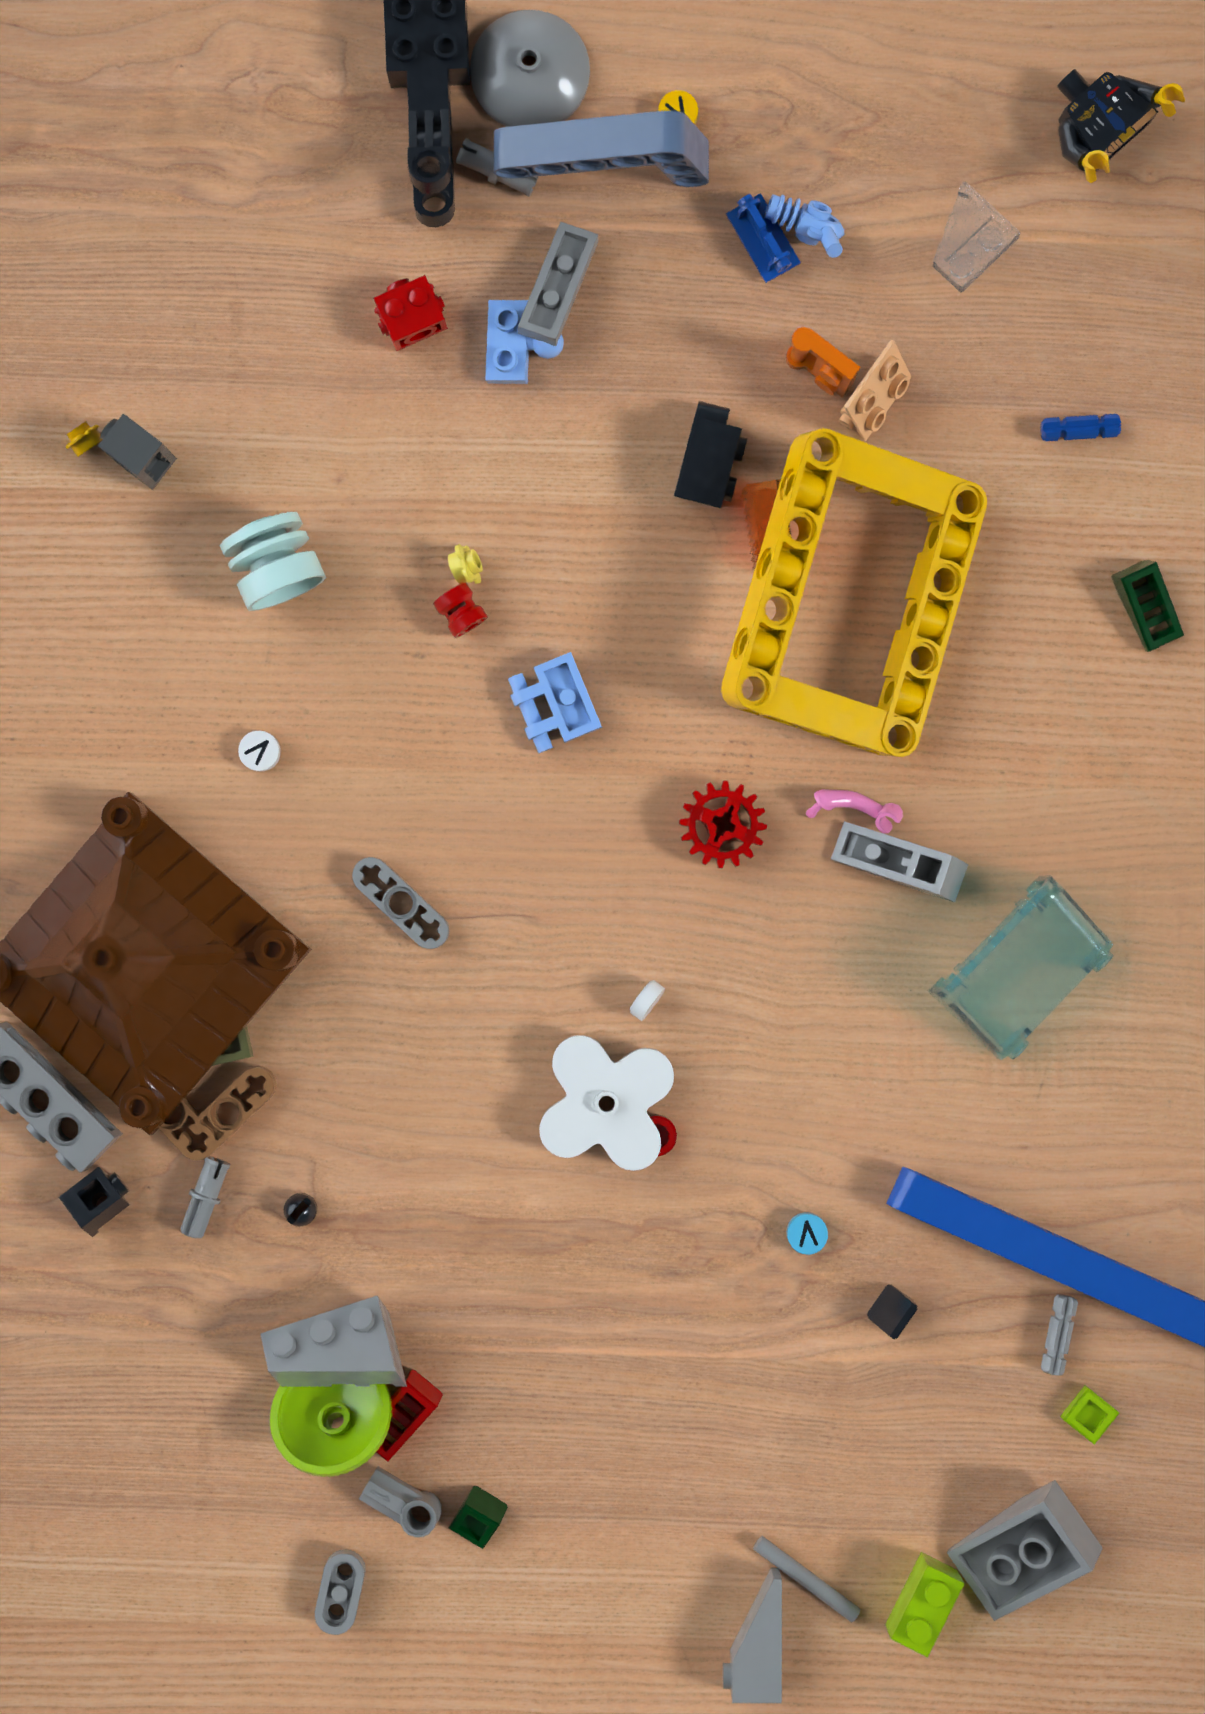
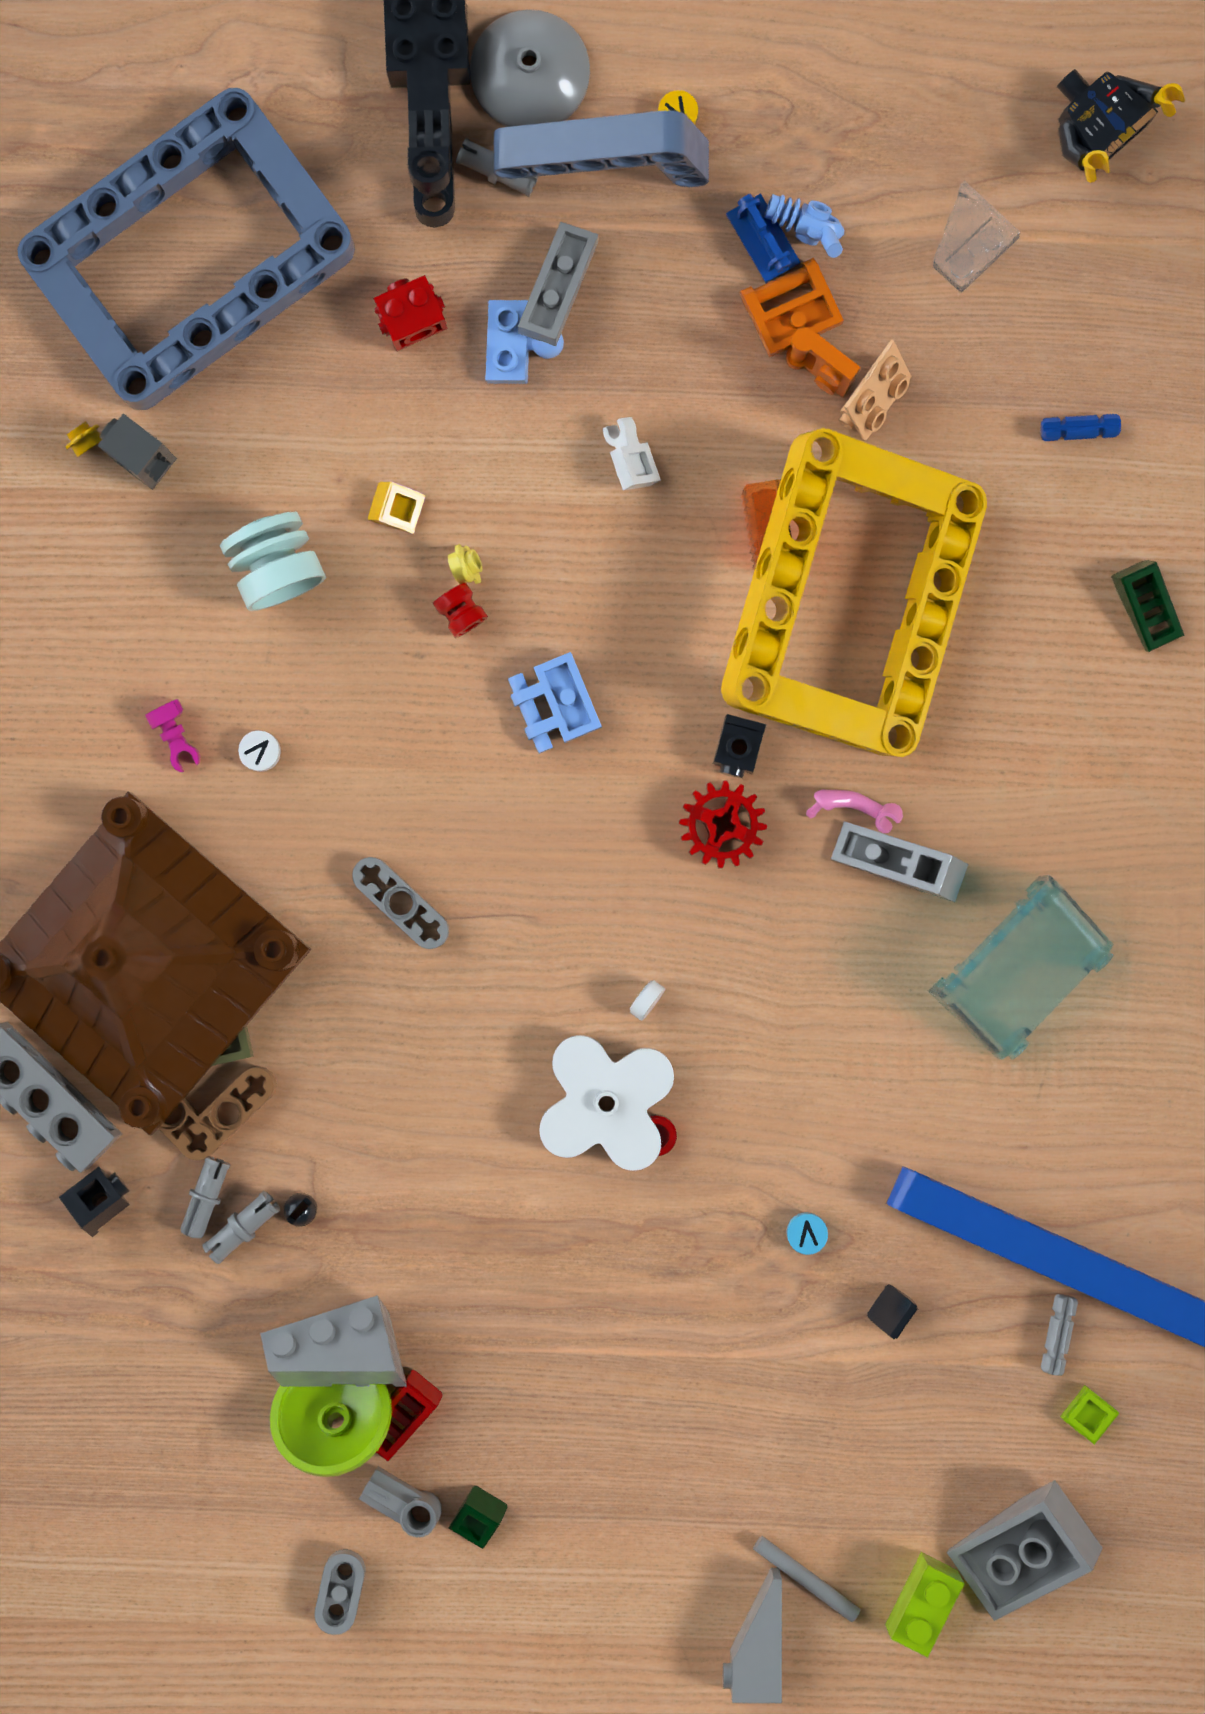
black hinge [674,401,748,508] -> none
none -> sand blue beam [17,88,355,410]
none -> dark pink piece [145,699,200,772]
none -> light grey pin [202,1191,280,1264]
none -> yellow slope [368,482,425,534]
none -> white plate [603,417,661,490]
none -> black brick [713,714,766,779]
none -> orange plate [739,258,844,358]

